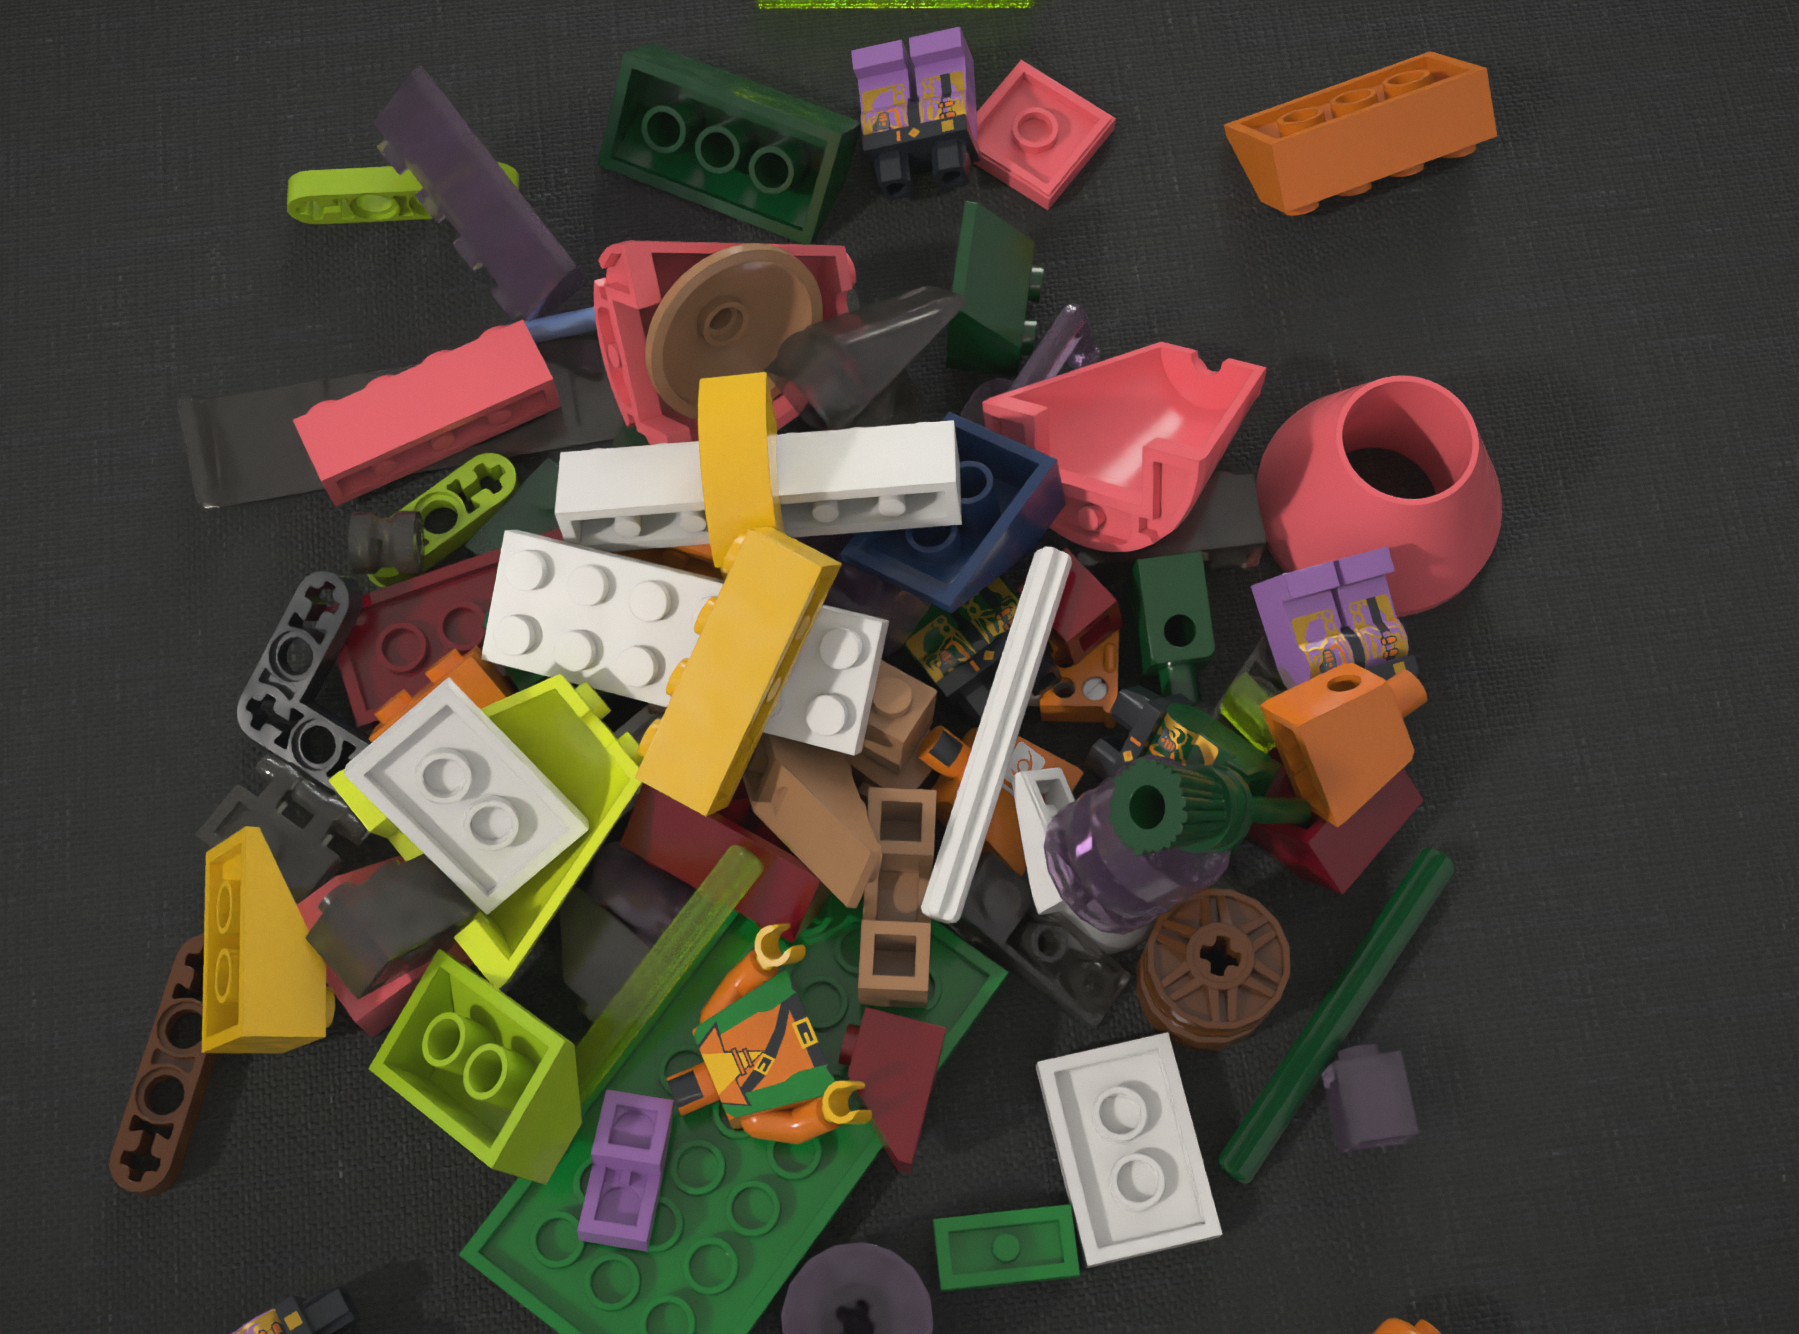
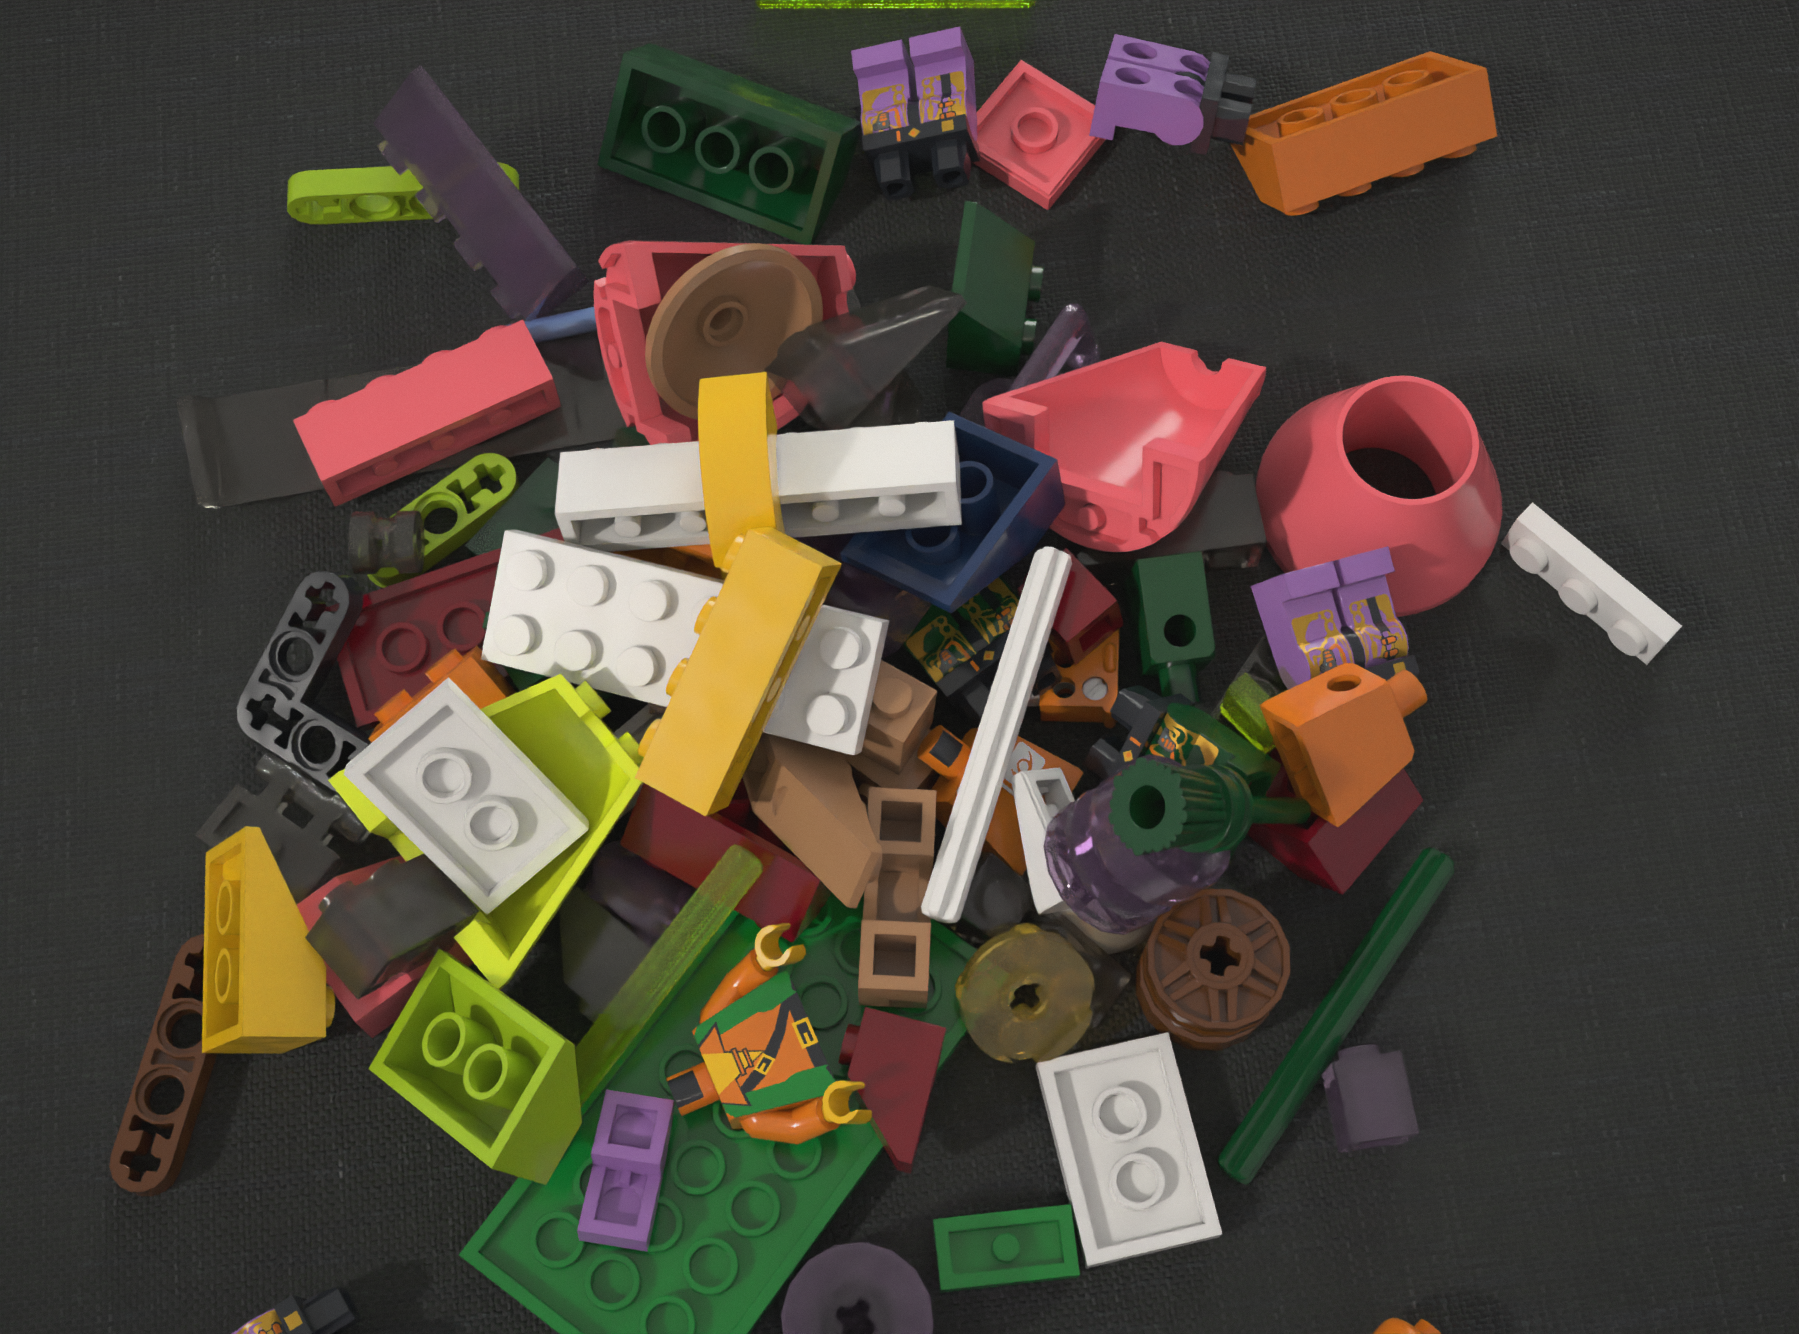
none -> clear yellow plate [955,923,1095,1064]
none -> medium lavender hips [1089,34,1257,156]
none -> white plate [1501,502,1682,665]

